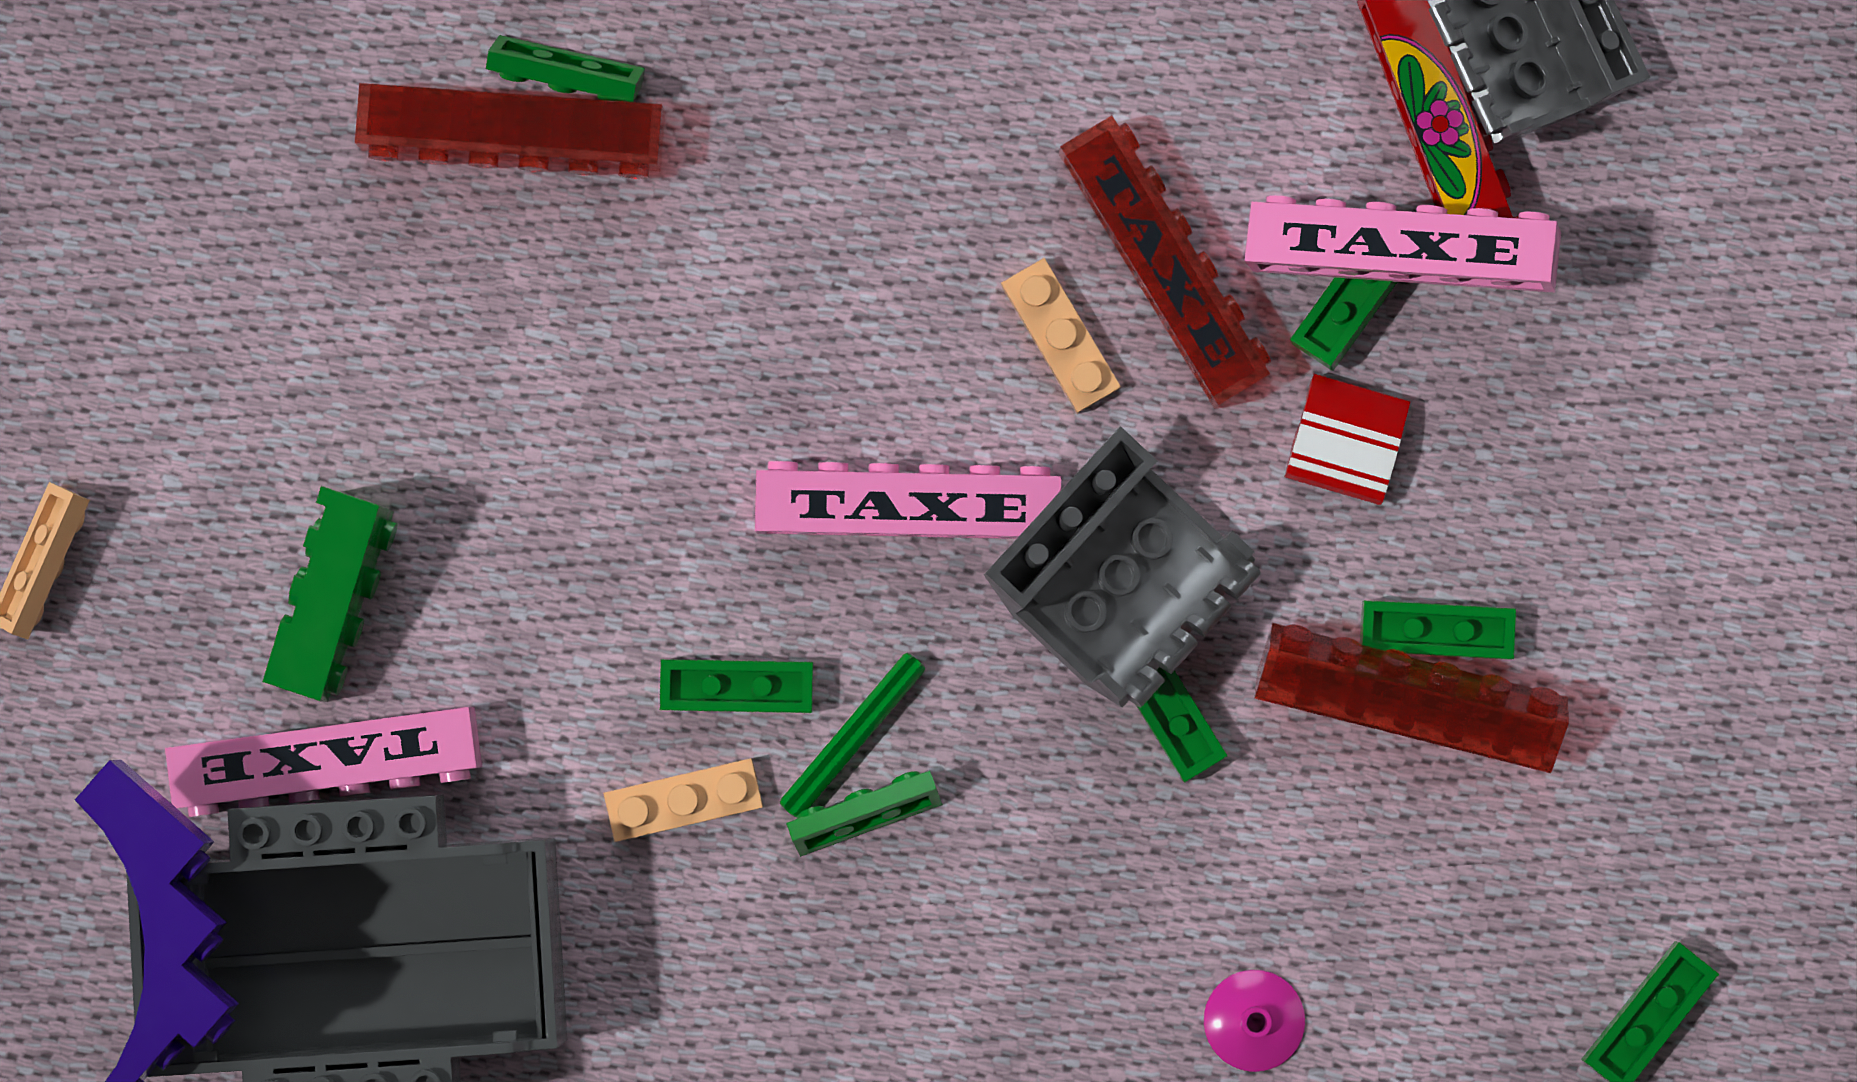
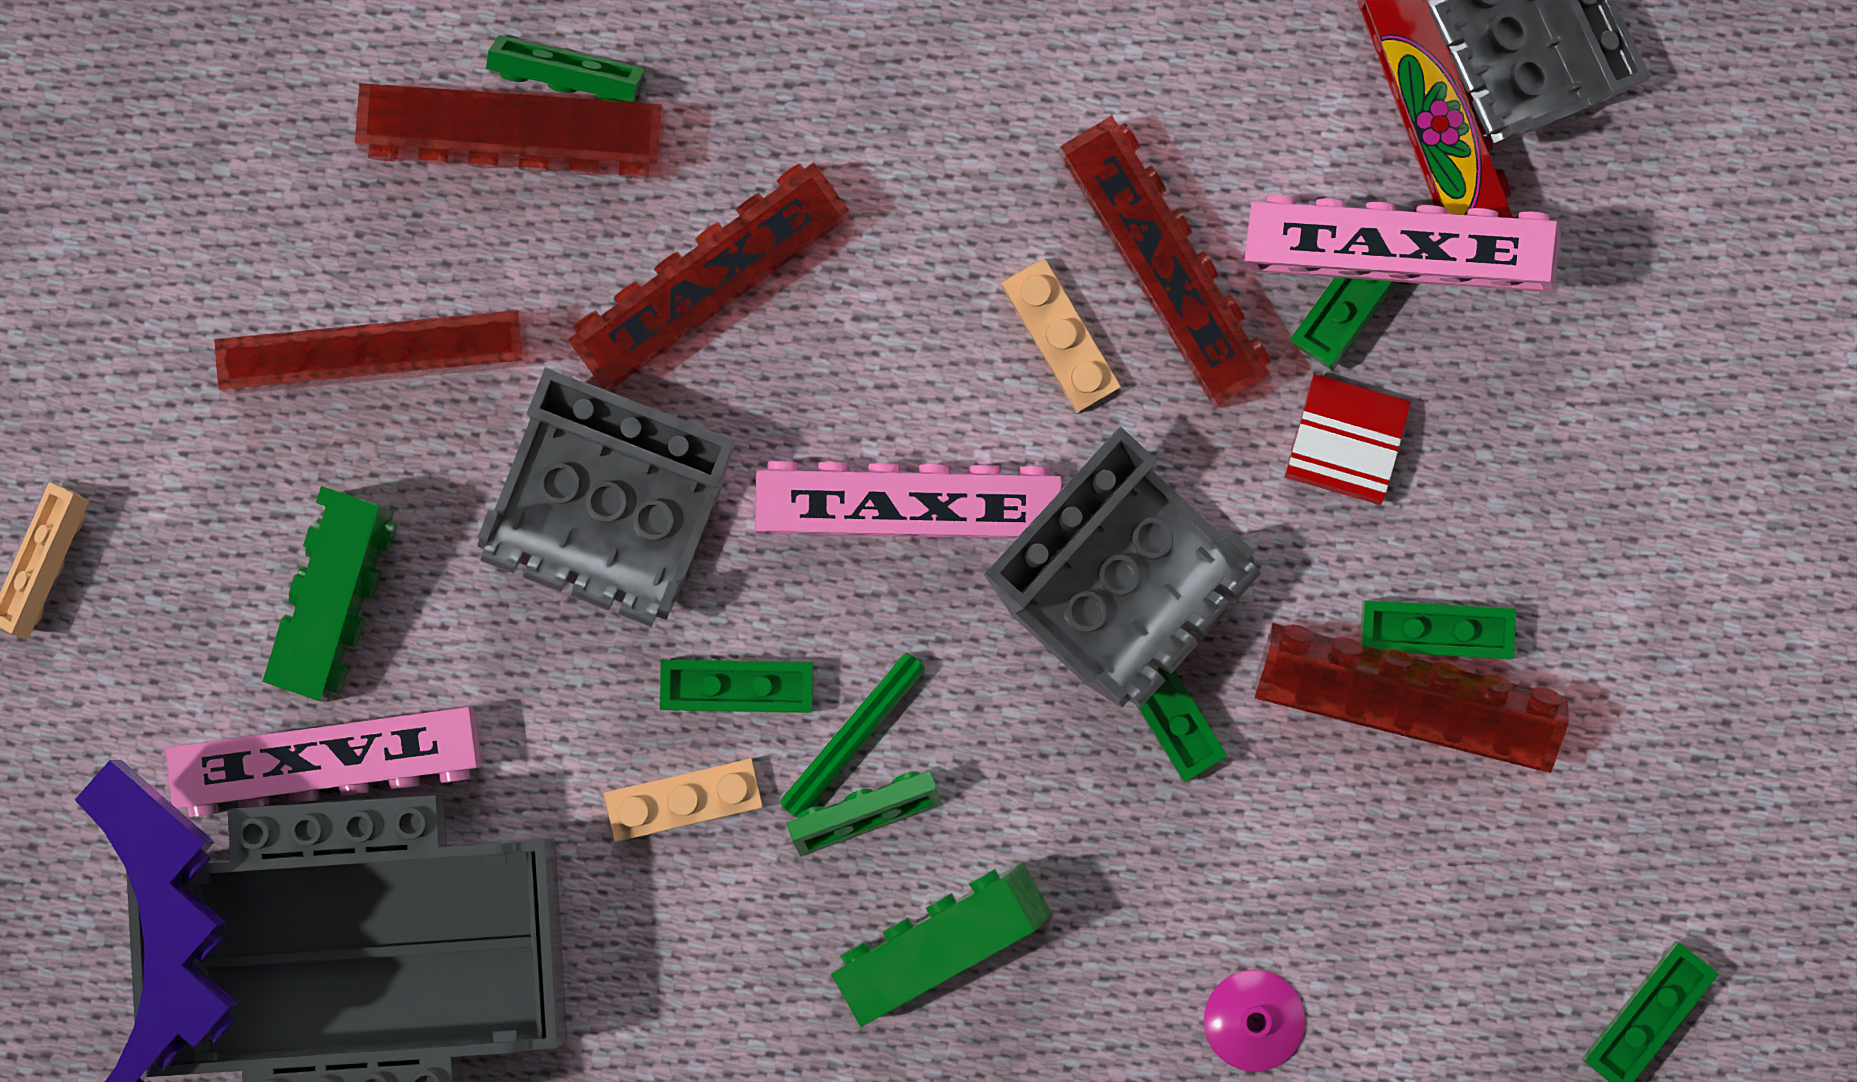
none -> clear red brick [214,310,529,395]
none -> flat silver slope [477,367,736,628]
none -> clear red brick [568,162,851,392]
none -> green wedge [831,862,1053,1027]

